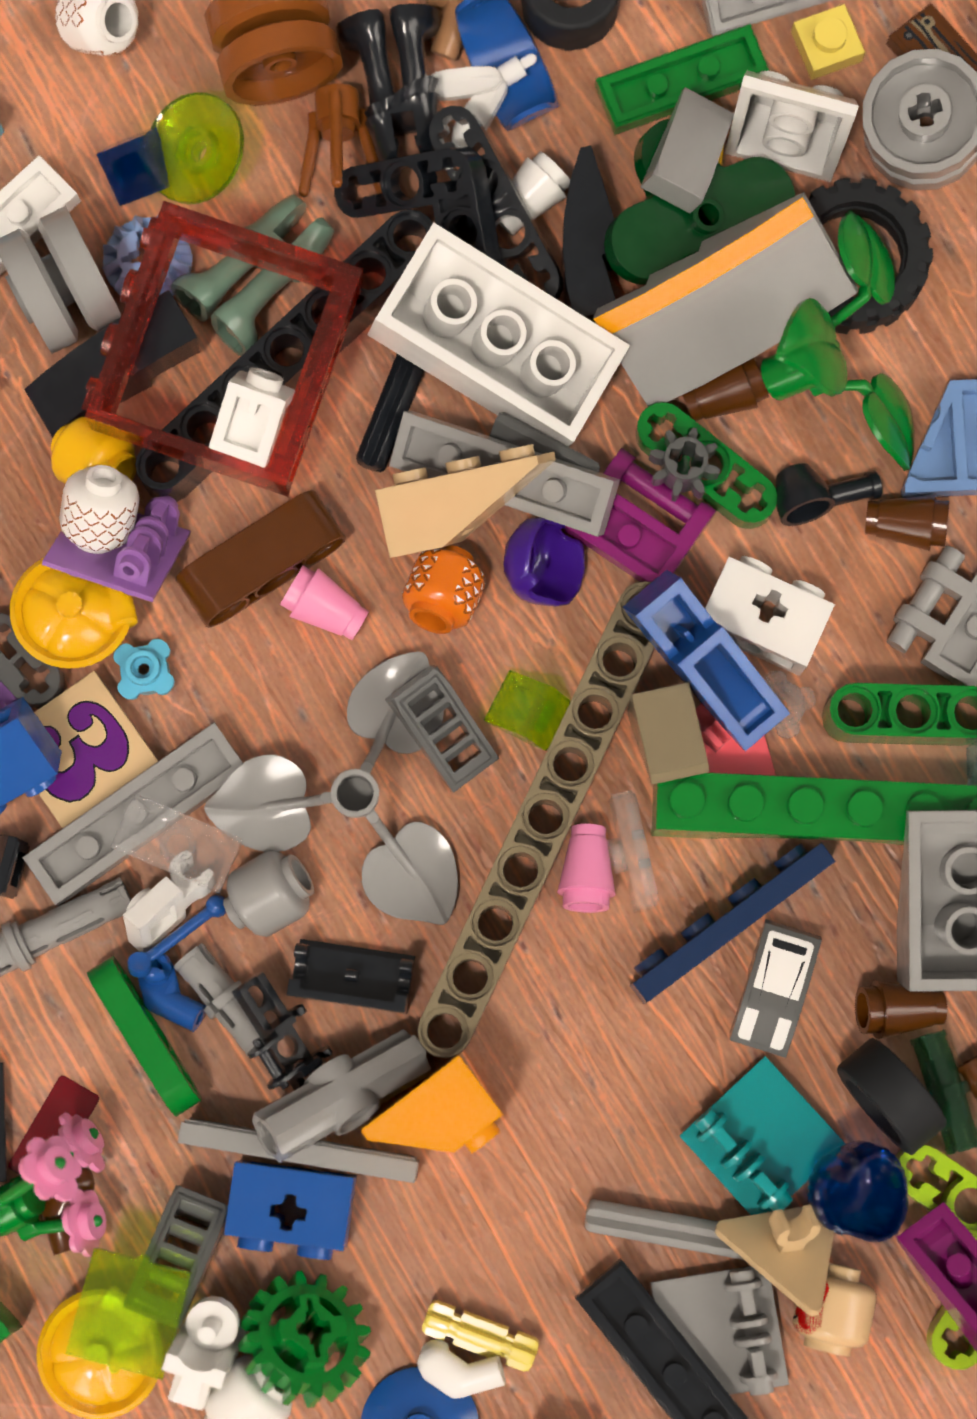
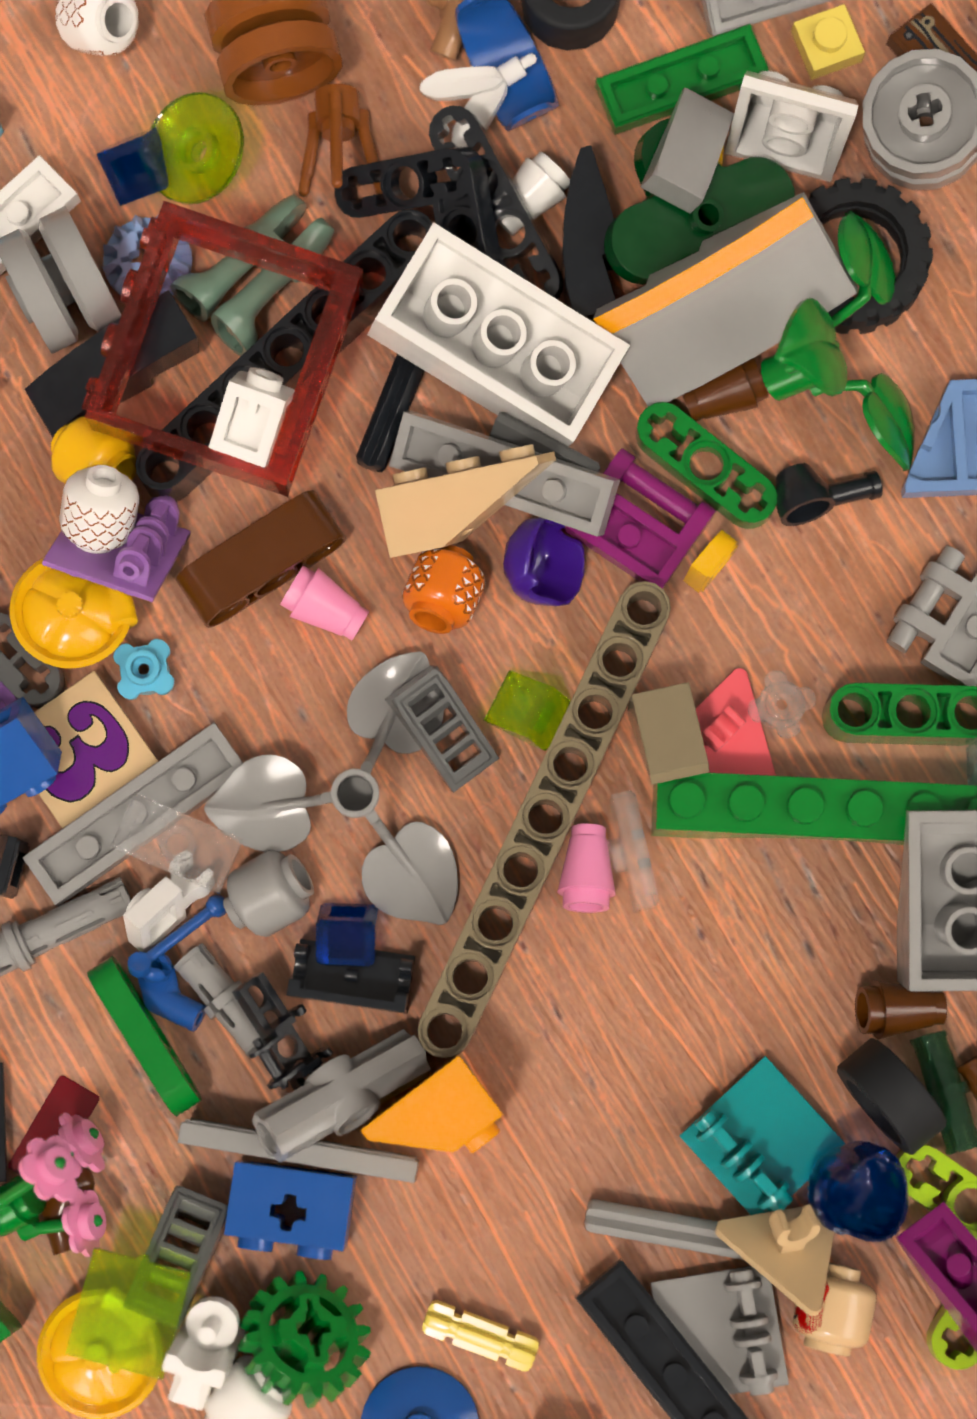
black piece [336,4,440,161] -> none
white arm [417,1339,506,1399] -> none
blue slope [622,570,790,751] -> none
dark blue plate [630,842,836,1004] -> none
dark grey gear [649,427,720,502] -> none
white brick [705,556,835,676] -> none
slope [730,919,822,1058] -> none
reddish brown cone [865,494,950,551] -> none
none -> clear blue slope [316,903,379,966]
none -> yellow tile [683,530,739,593]

